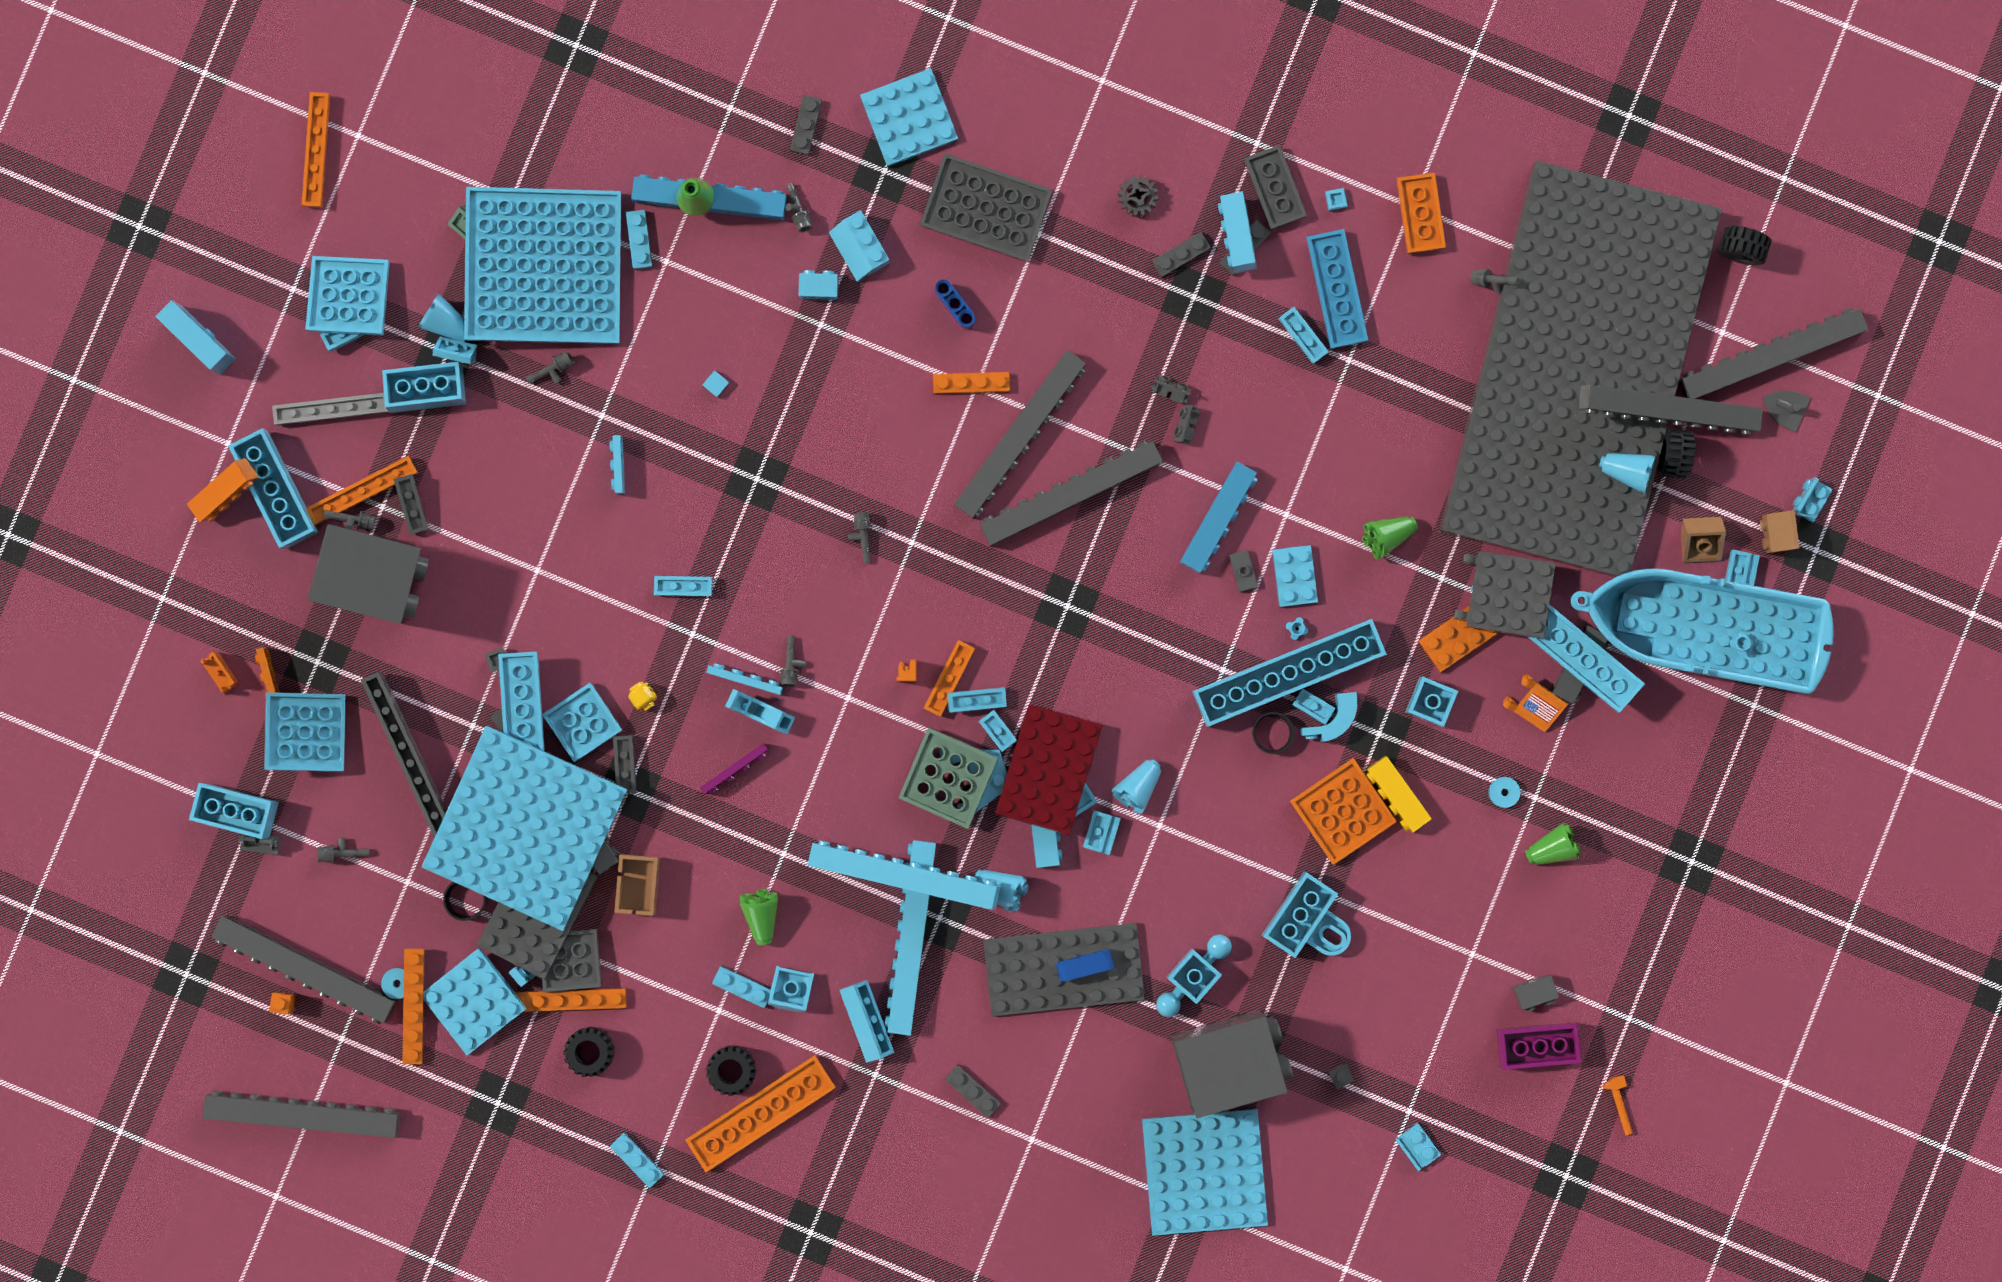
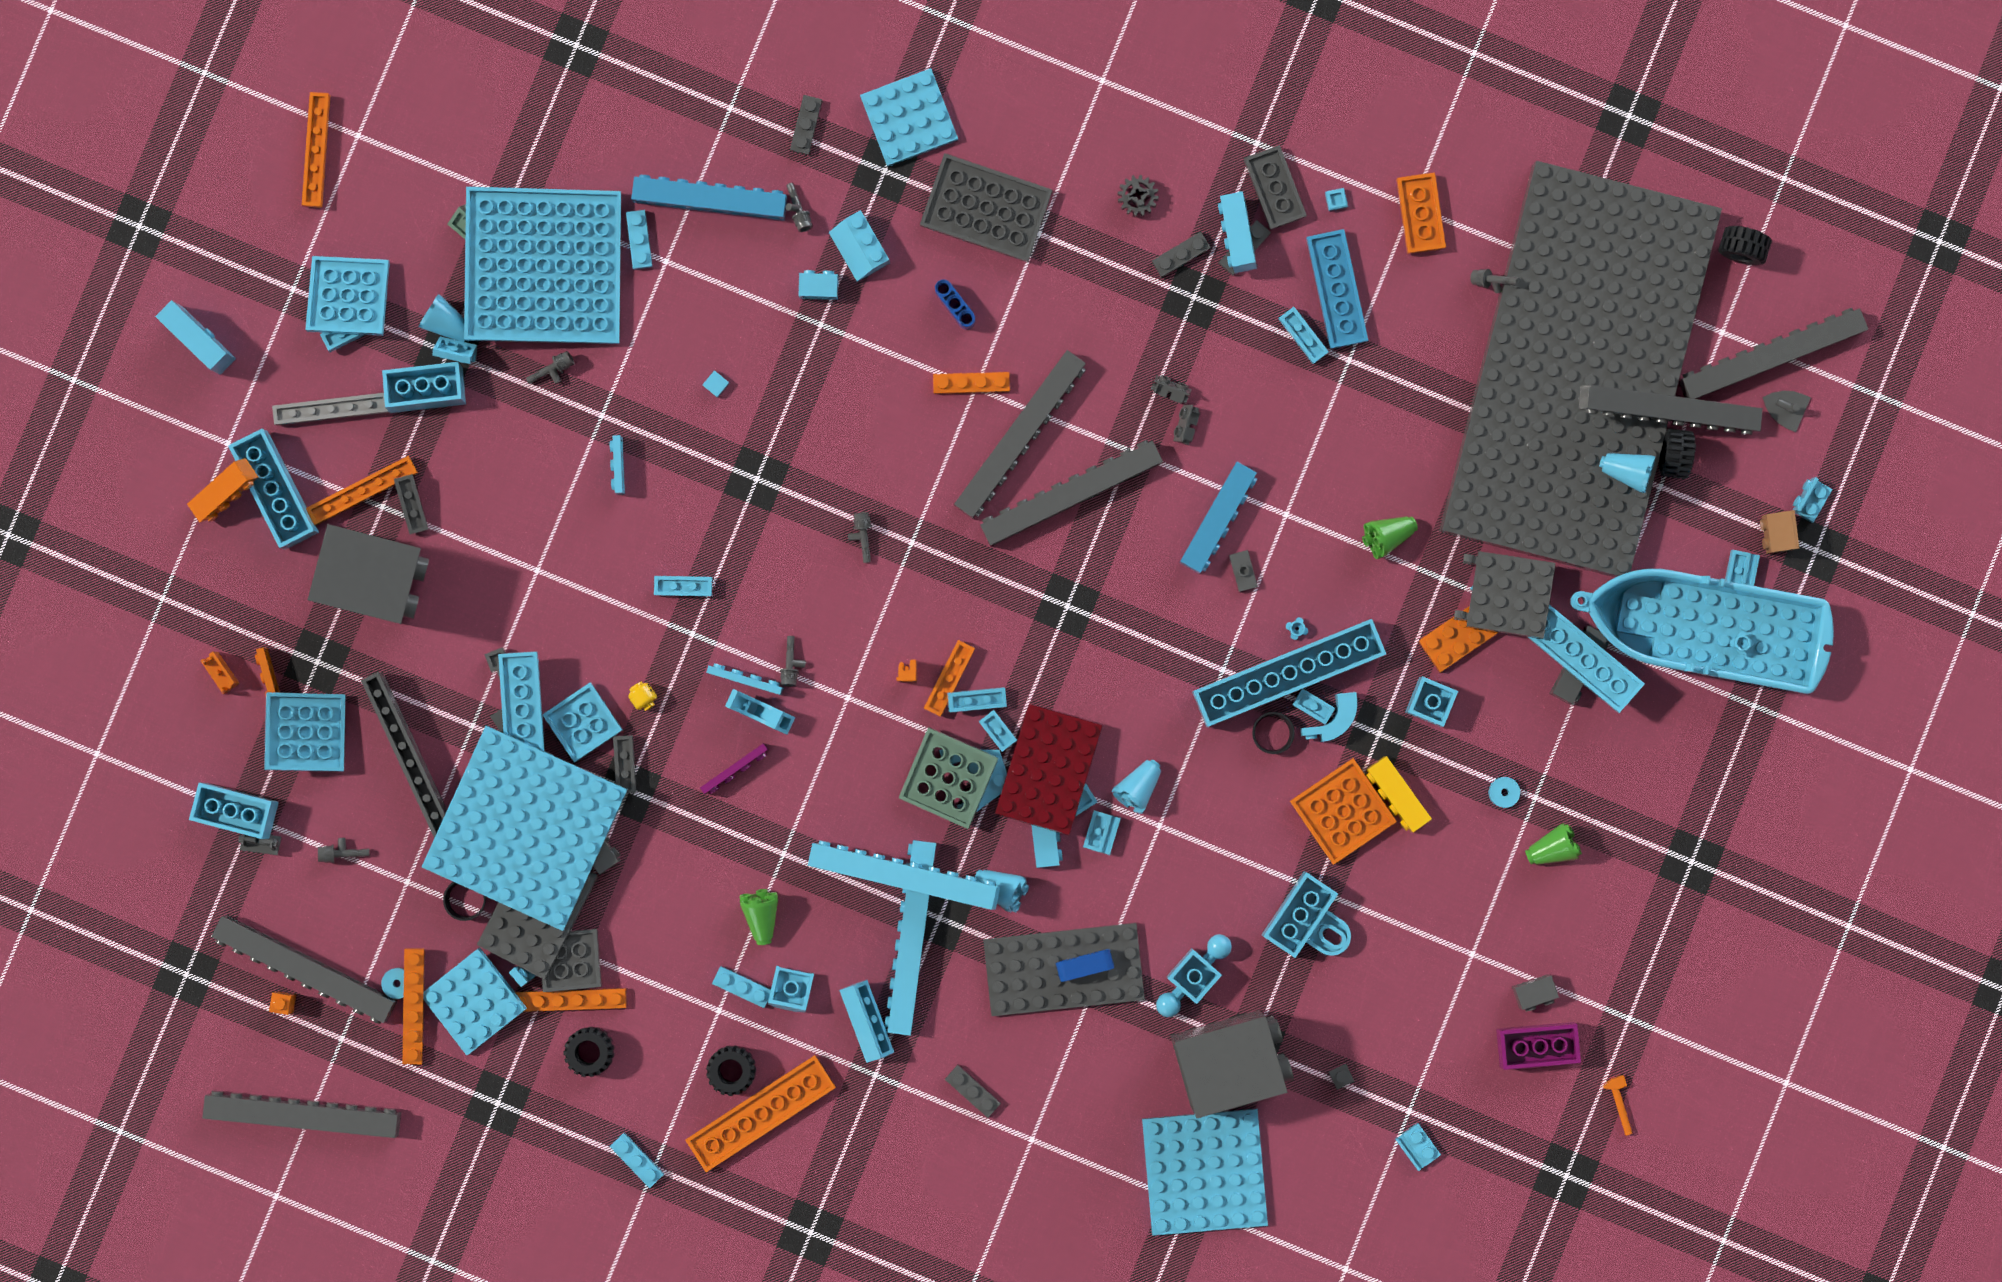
dark grey piece [323,510,376,531] -> none
medium nougat piece [615,854,661,916] -> none
bright green cone [676,177,714,216] -> none
medium azure plate [1272,545,1318,607] -> none
orange flag [1503,674,1568,732] -> none
medium nougat slope [1681,517,1726,563] -> none

